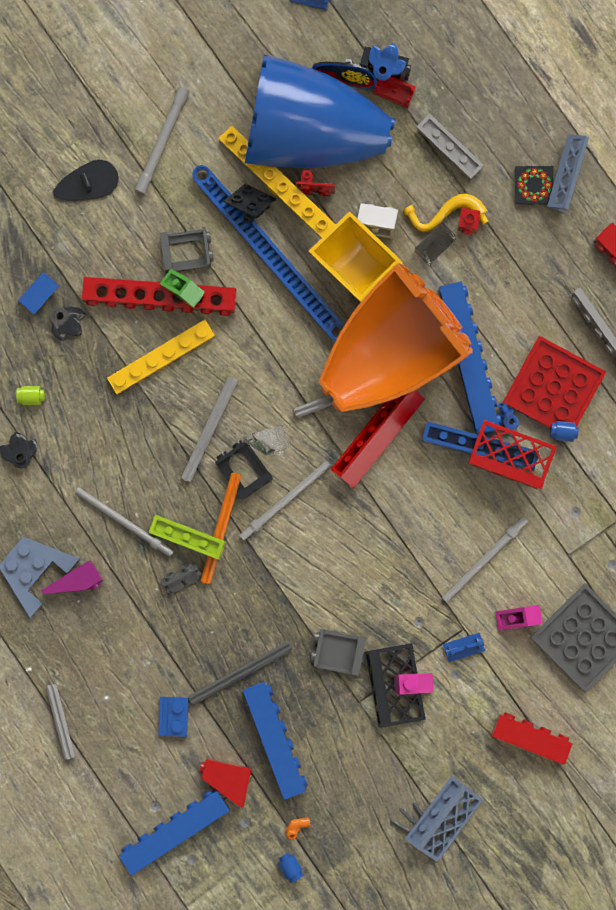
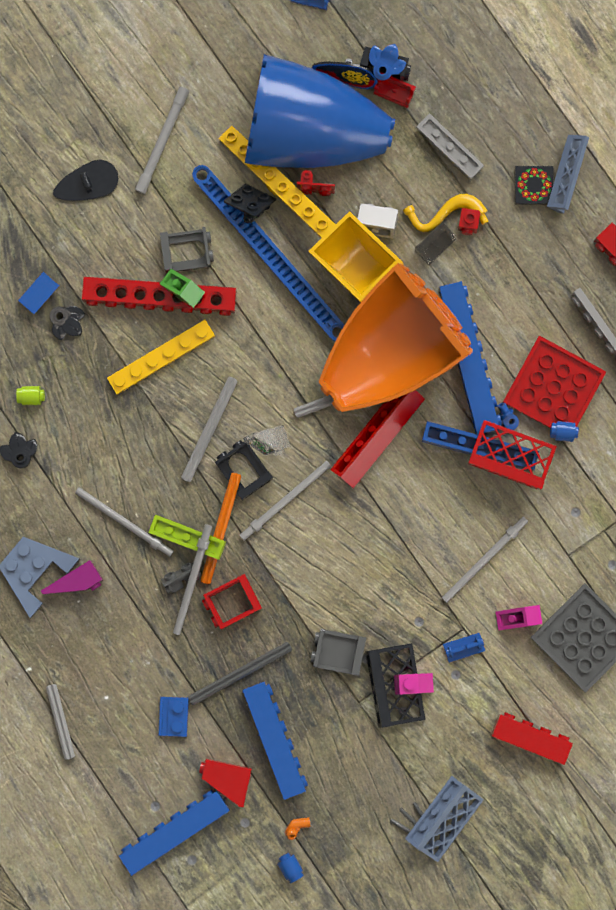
none -> light grey bar [173,524,212,635]
none -> red window [202,574,263,630]

